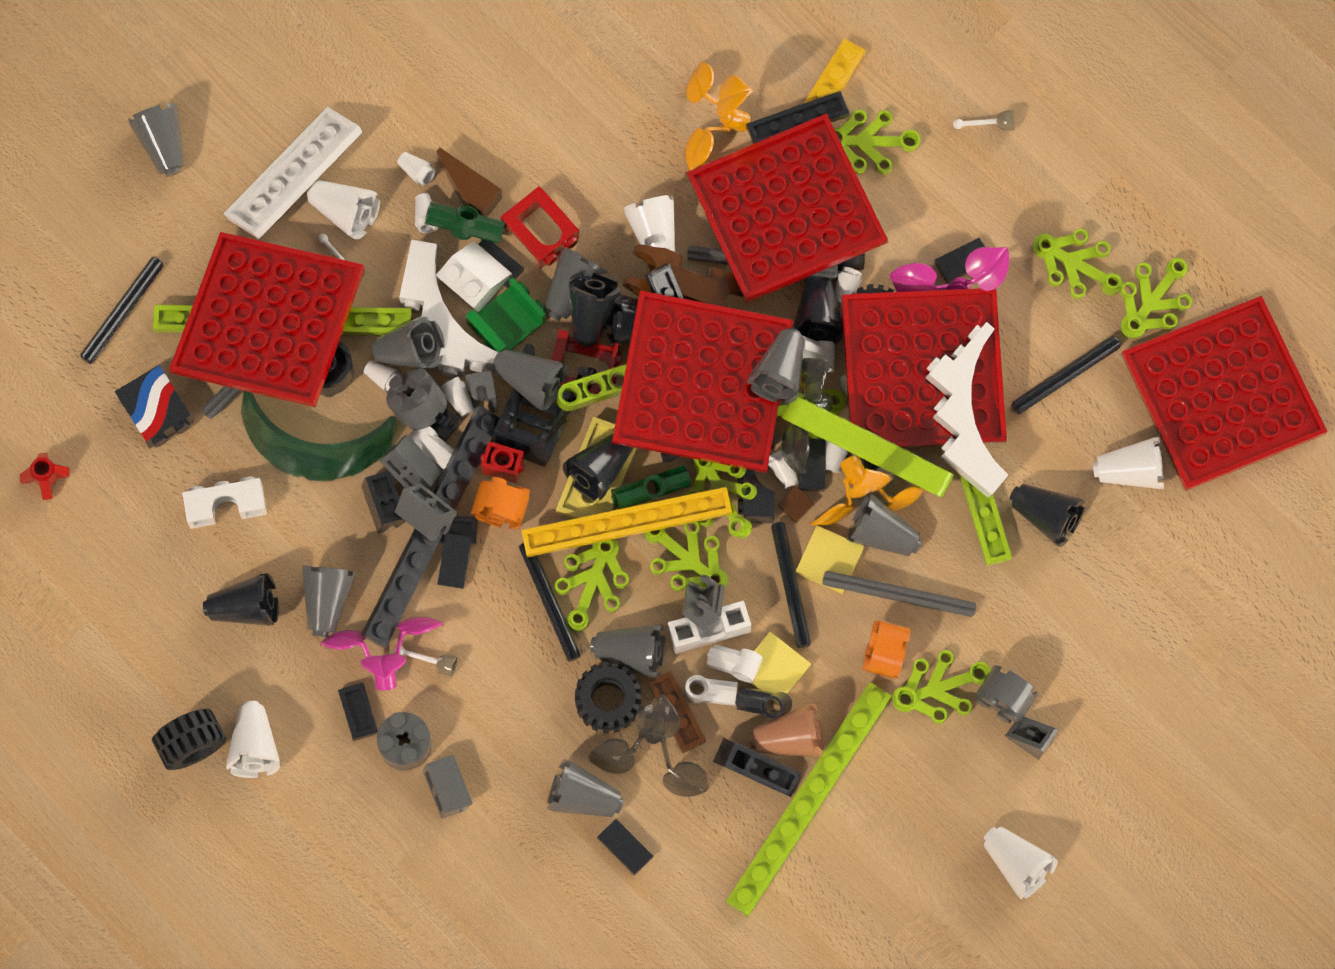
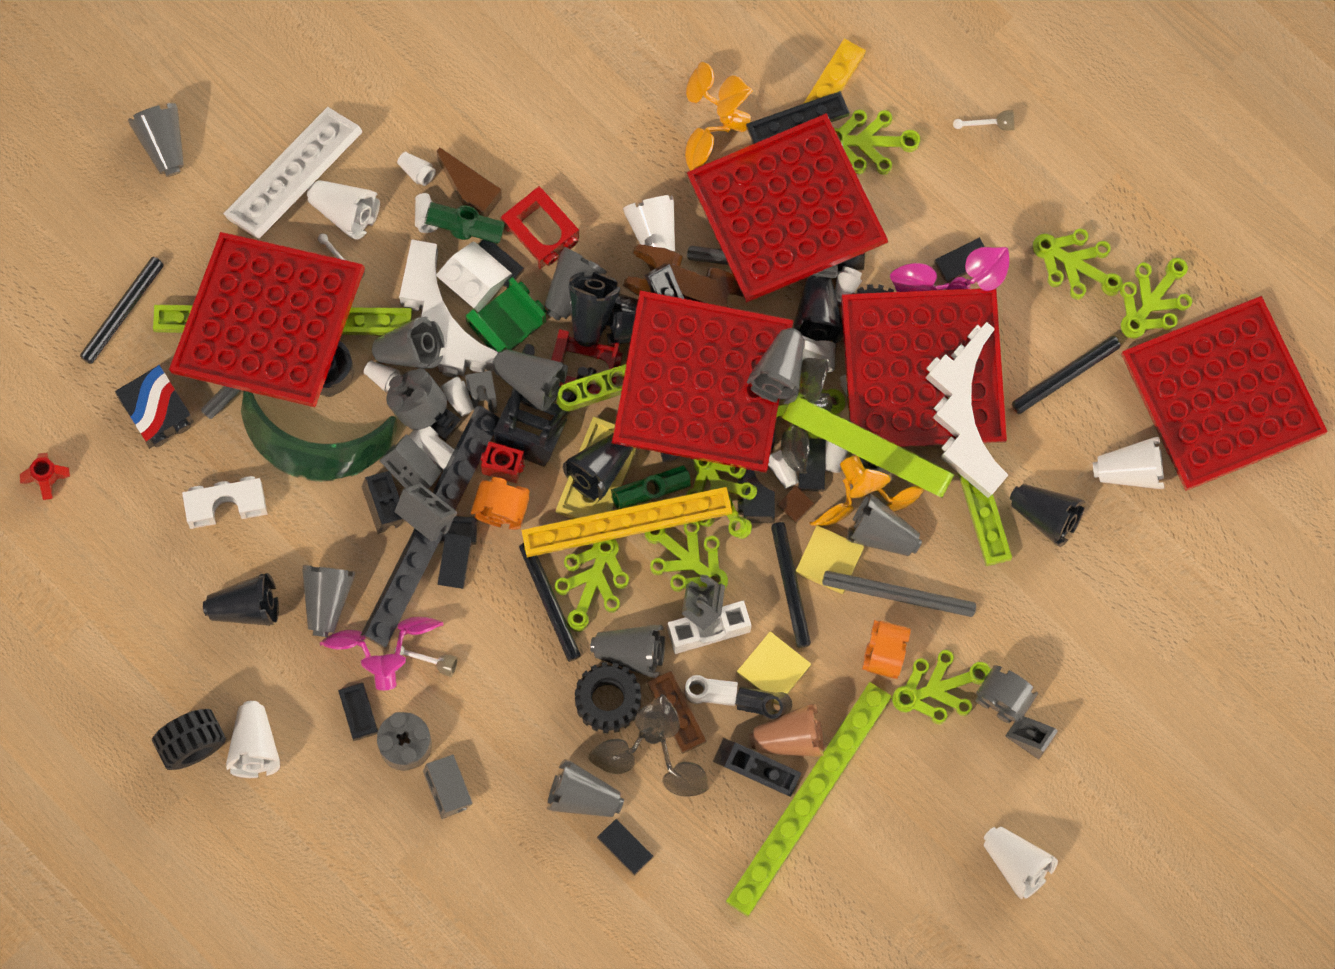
white piece [707,644,763,683] -> none

